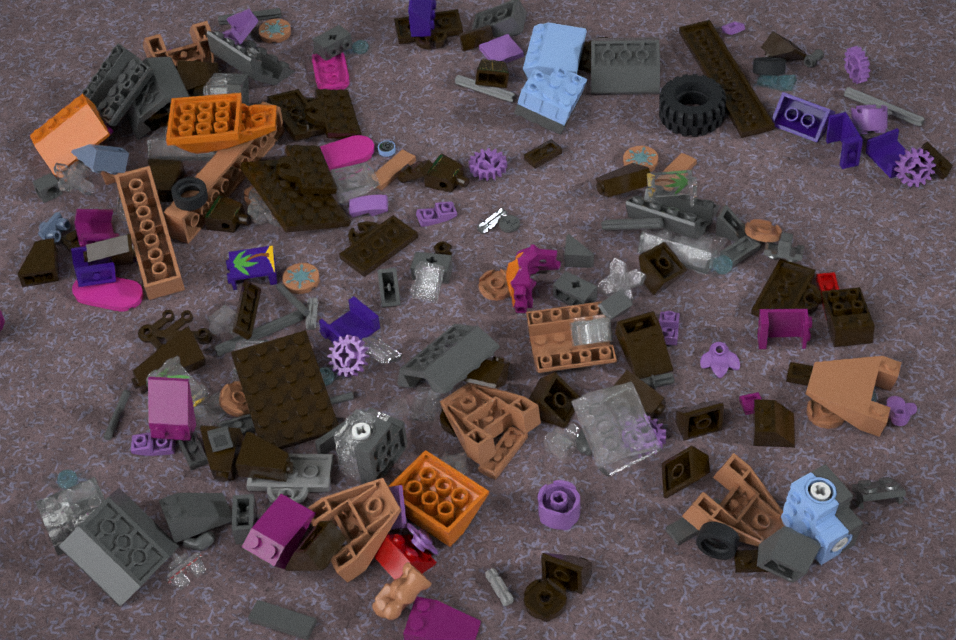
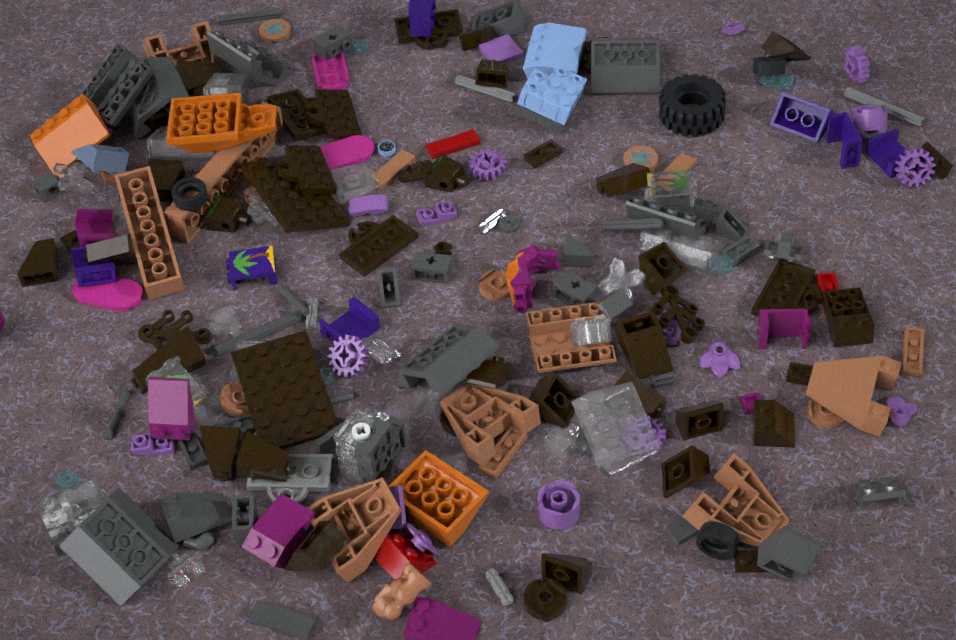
sand blue hips [38,212,71,243] -> none
dark grey tile [207,426,233,452] -> none
medium lavender panel [222,9,258,45] -> none
dark brown tile [232,280,261,340] -> none
nougat tile [282,263,320,294] -> none
clear brick [410,261,445,304] -> none
dark brown plate [679,20,775,138] -> none
nougat tile [745,219,782,242] -> none
light blue piece [781,464,863,565] -> none
dark grey pin [804,49,824,67] -> none
none -> red tile [425,129,480,160]
none -> dark brown plant [651,285,705,344]
none -> nougat tile [901,327,925,378]

